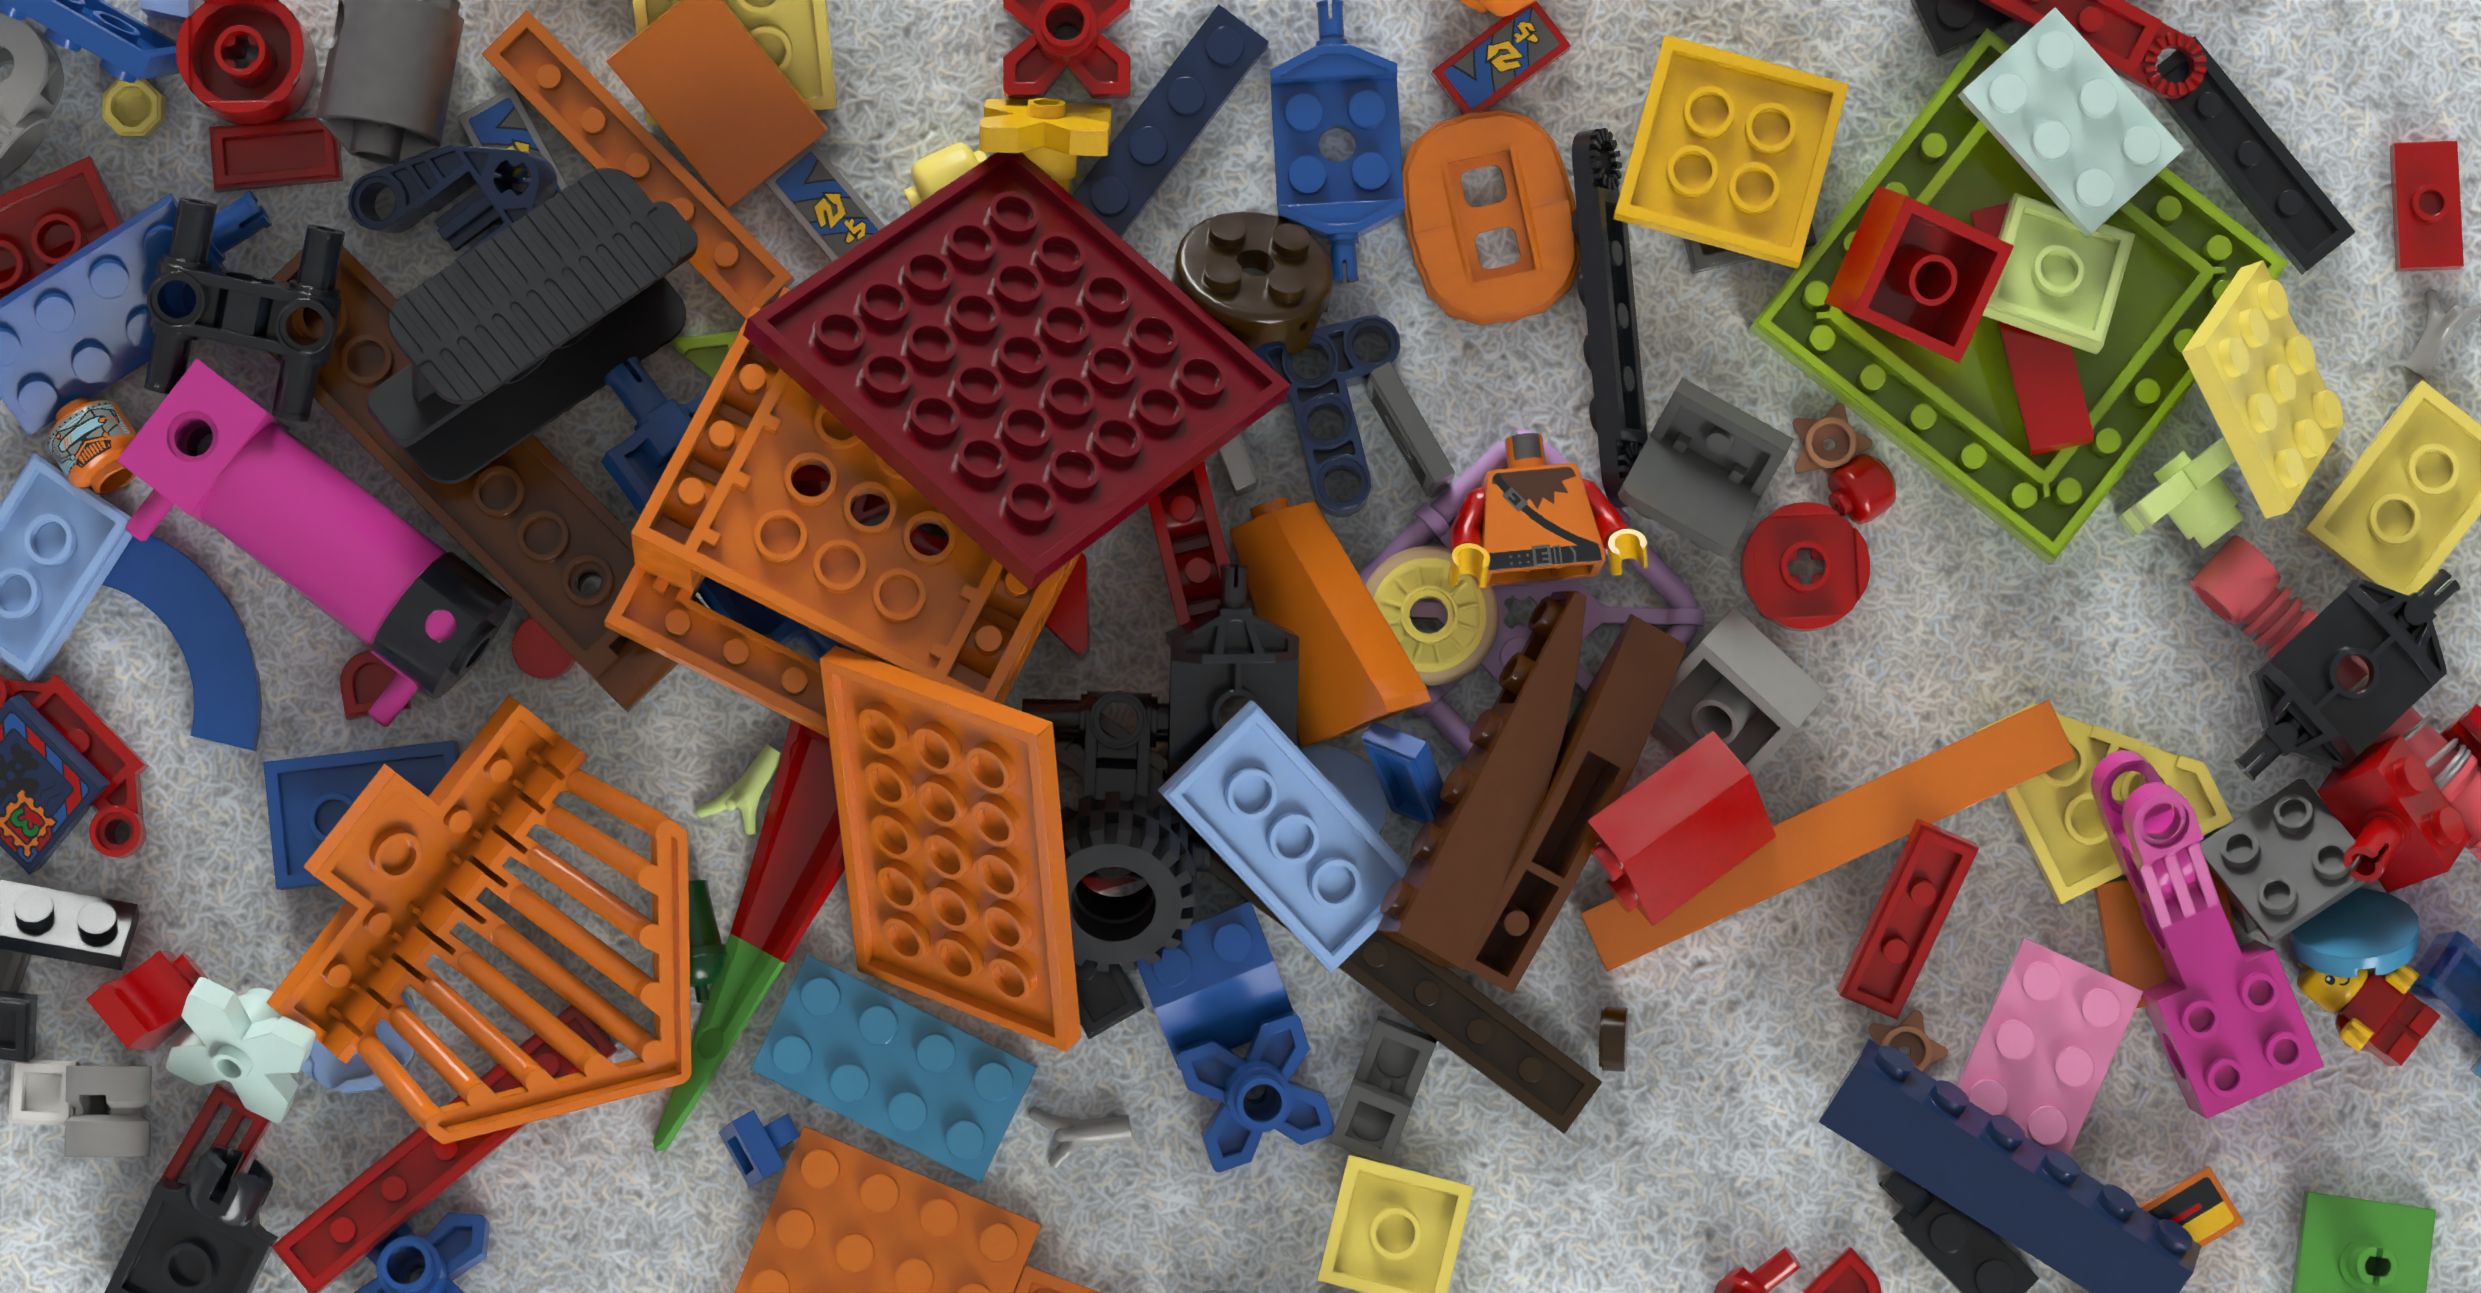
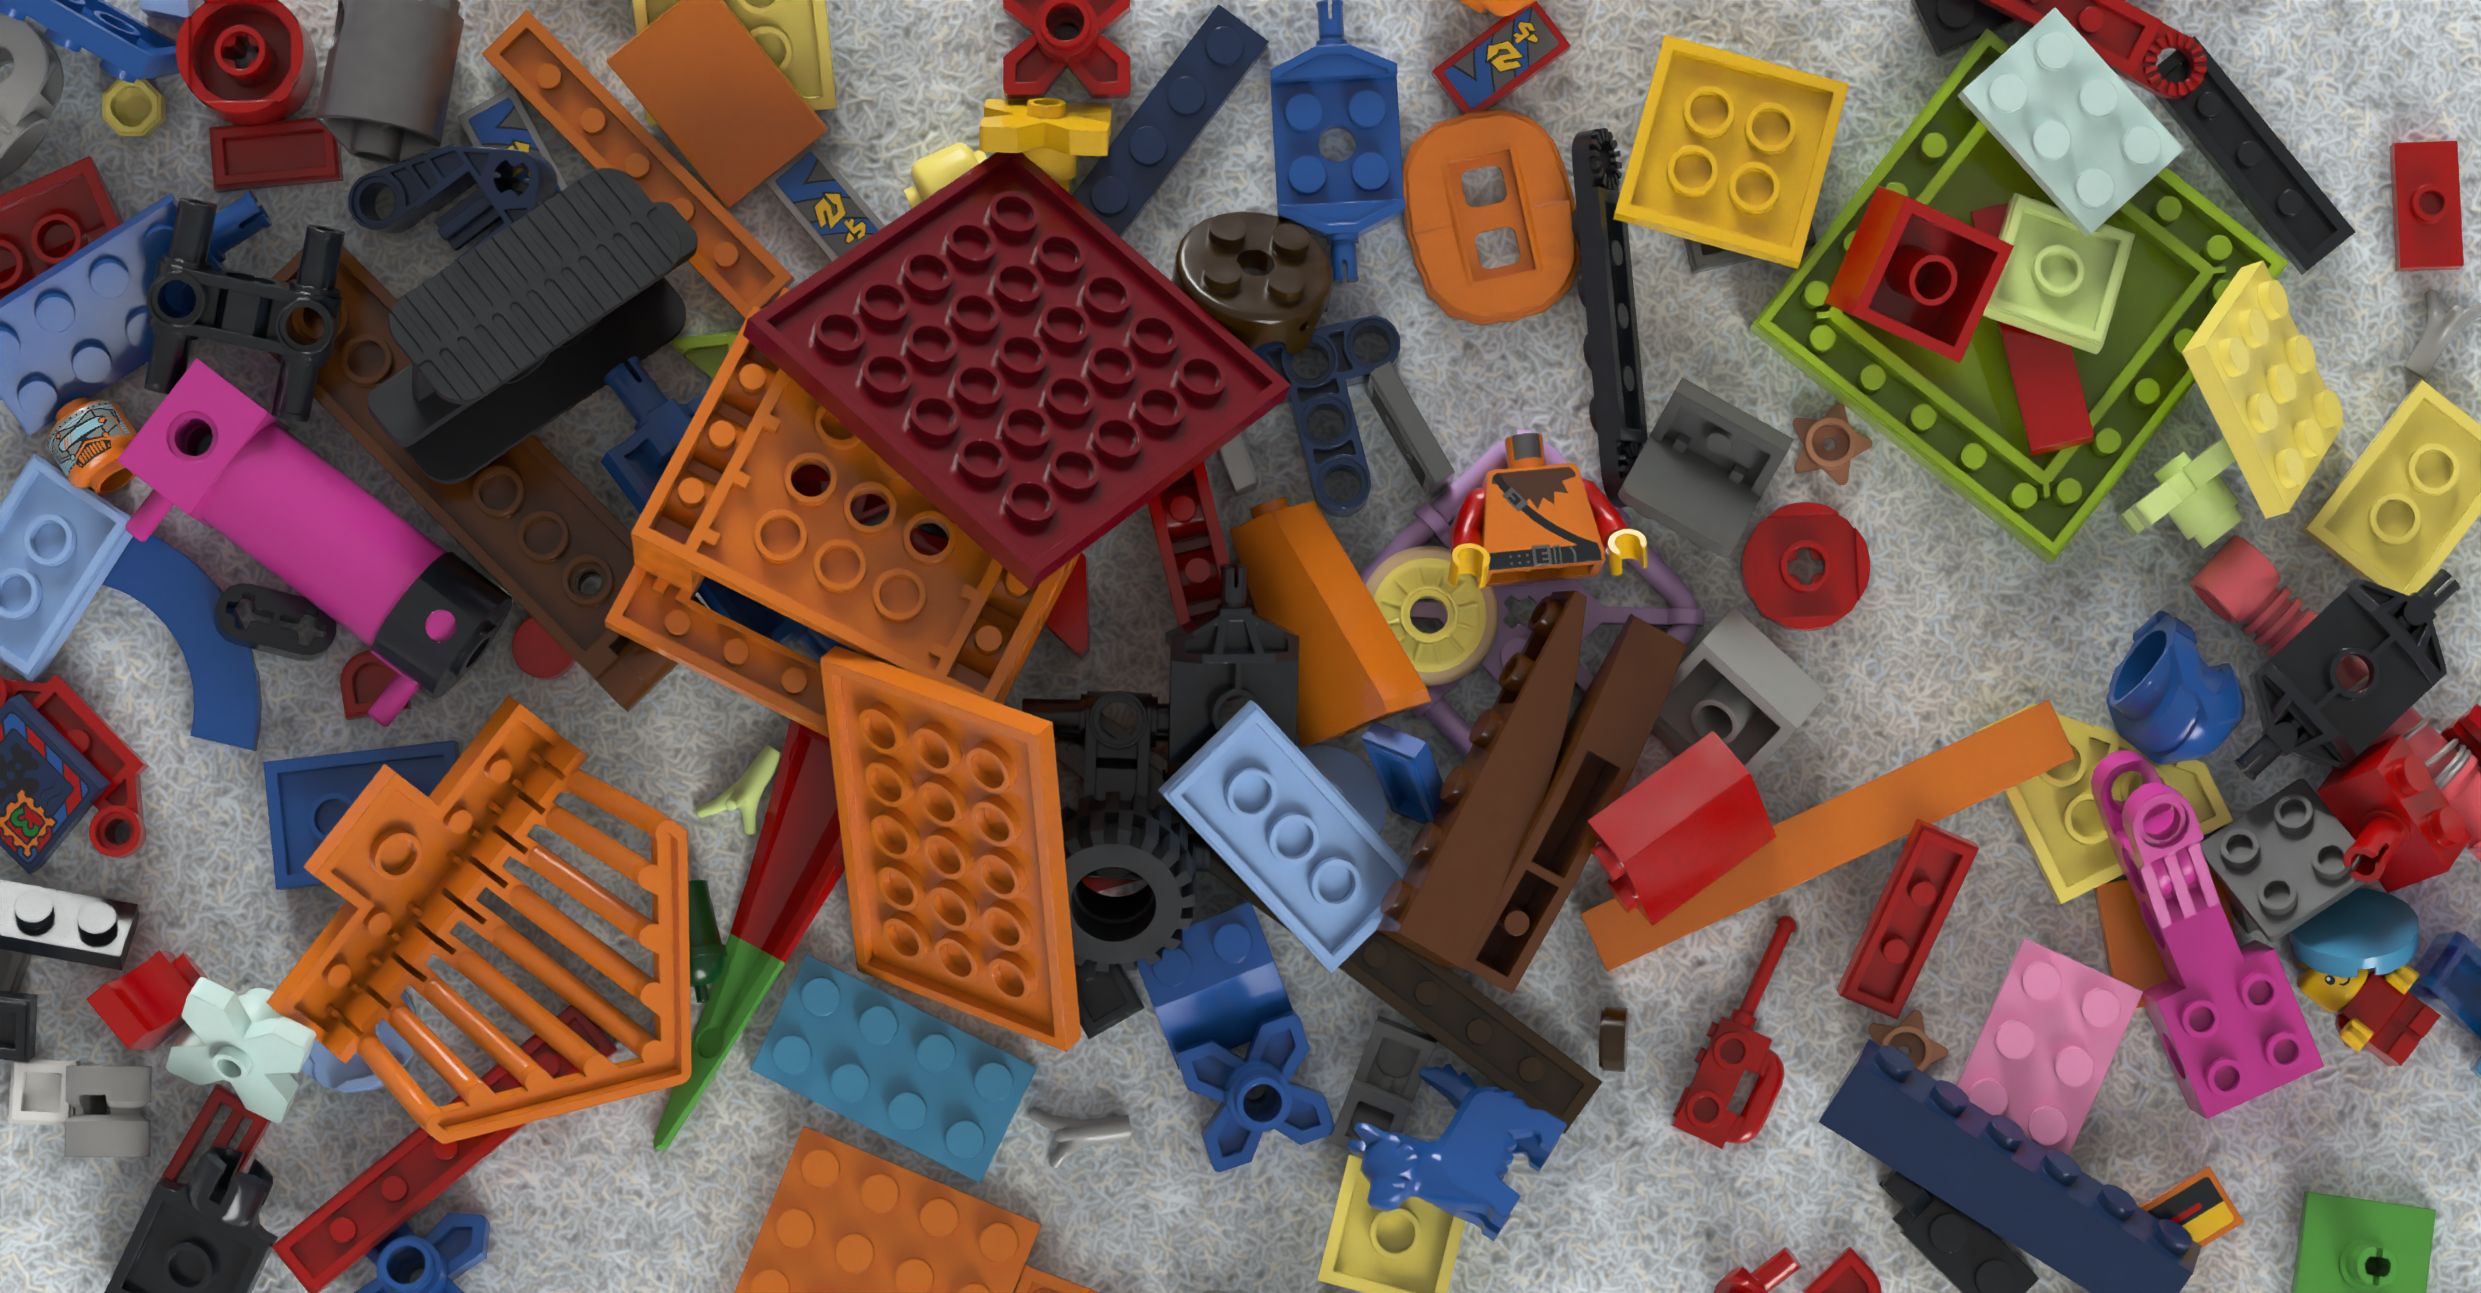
blue tile [718,1110,800,1188] -> none
red piece [1827,454,1896,524] -> none
none -> black beam [213,583,337,661]
none -> blue animal [1346,1064,1567,1241]
none -> red piece [1671,915,1796,1149]
none -> blue helmet [2106,611,2245,765]

